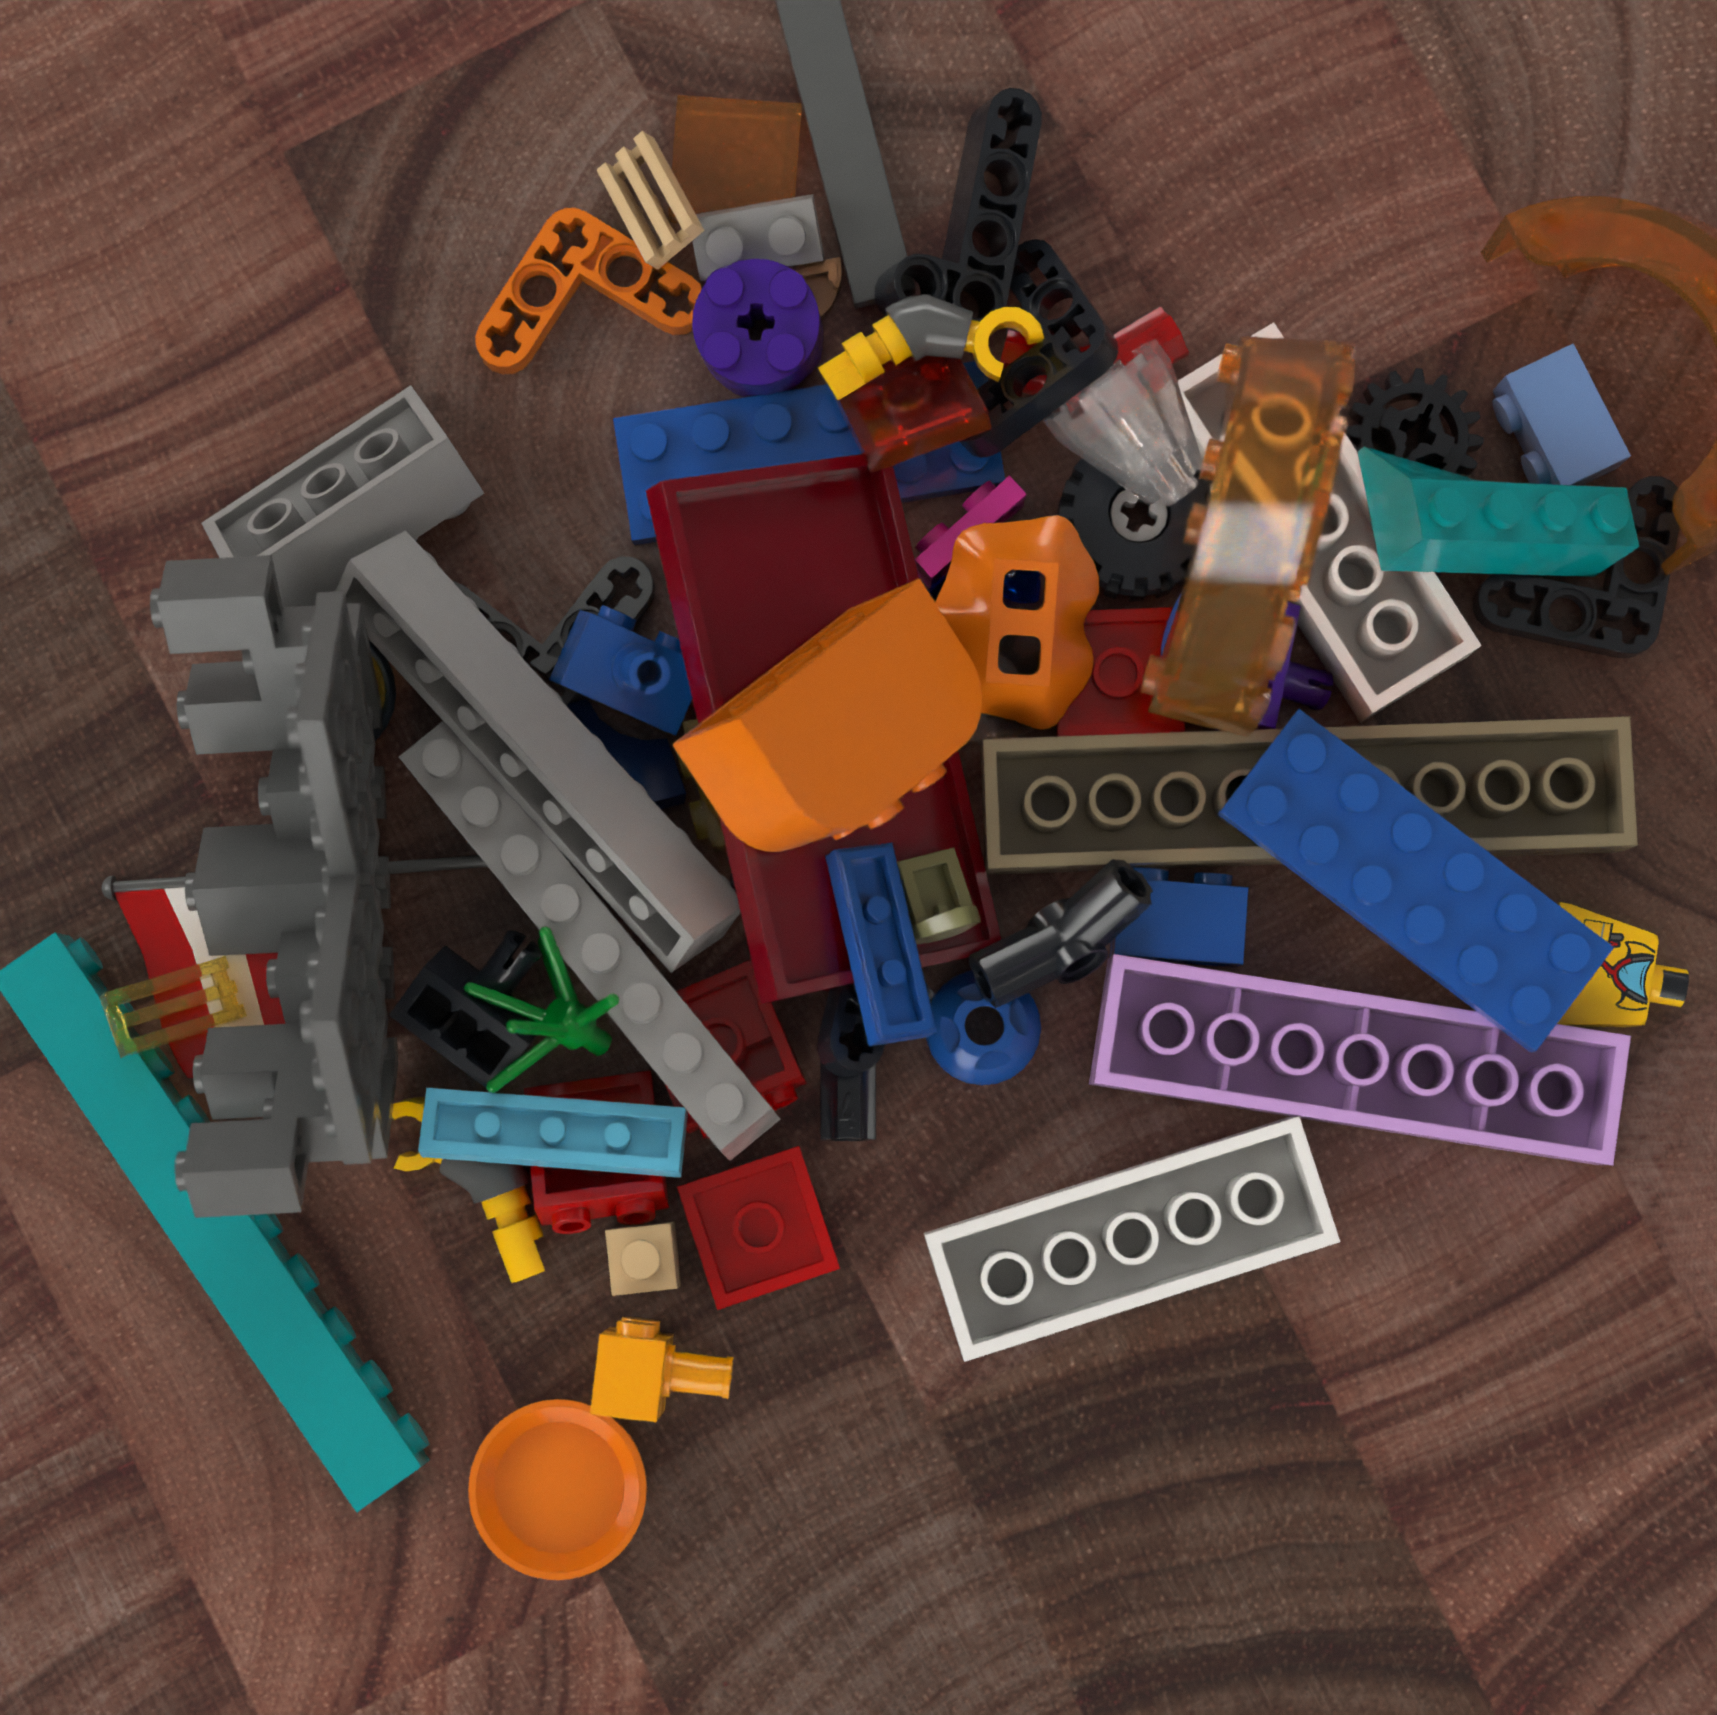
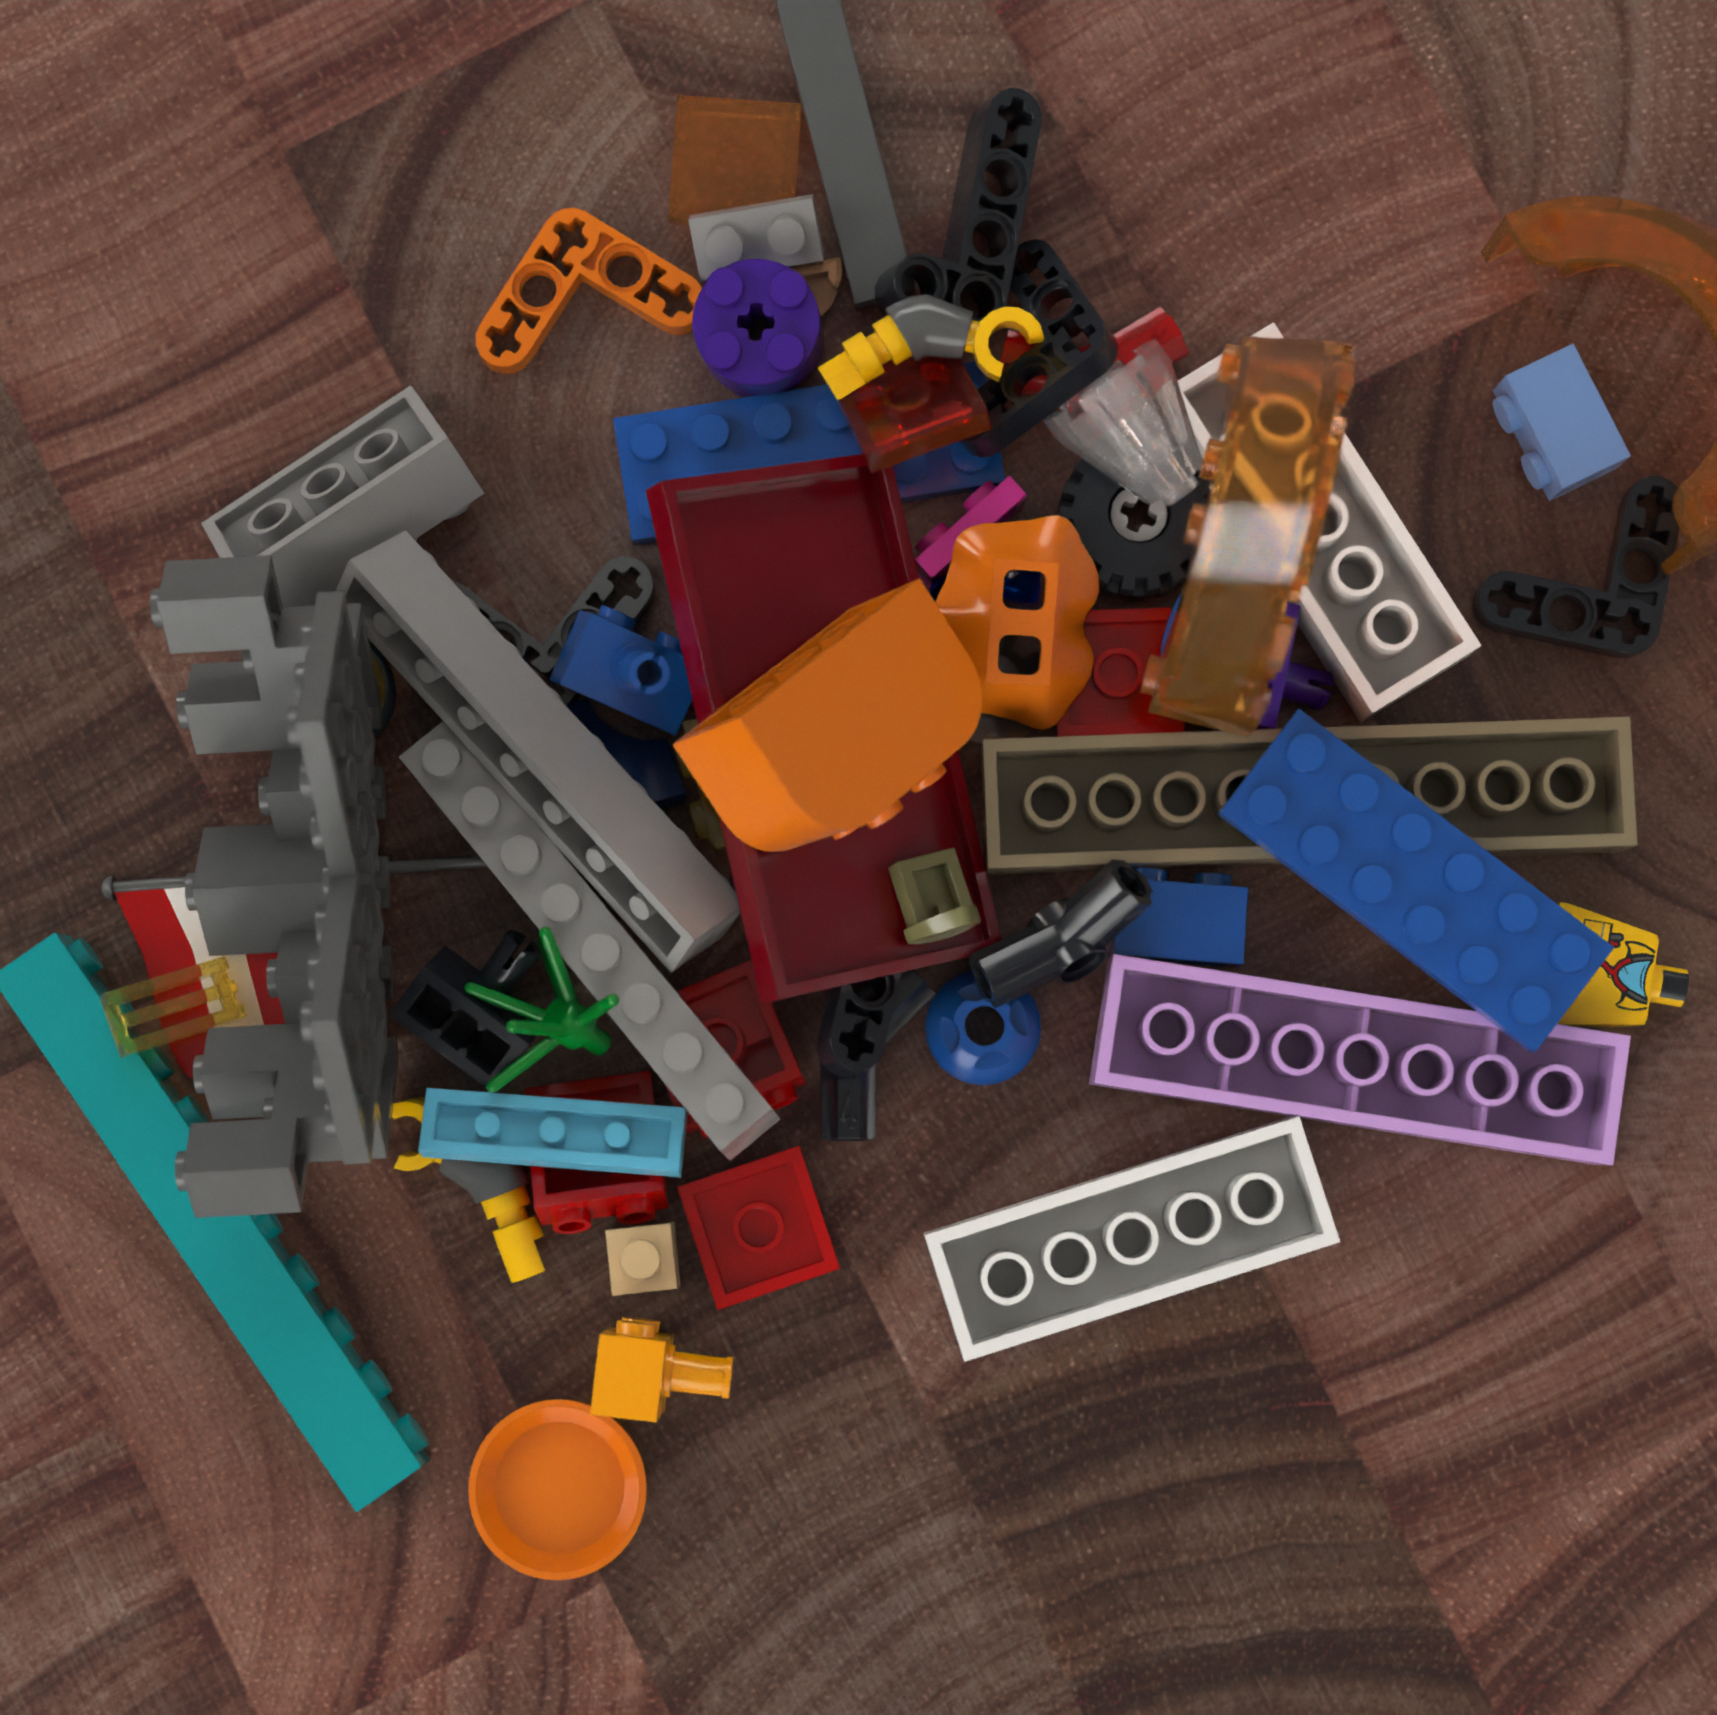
tan tile [597,131,705,270] -> none
blue tile [825,843,937,1046] -> none
black gear [1344,368,1484,475] -> none
teal wedge [1358,446,1640,577] -> none

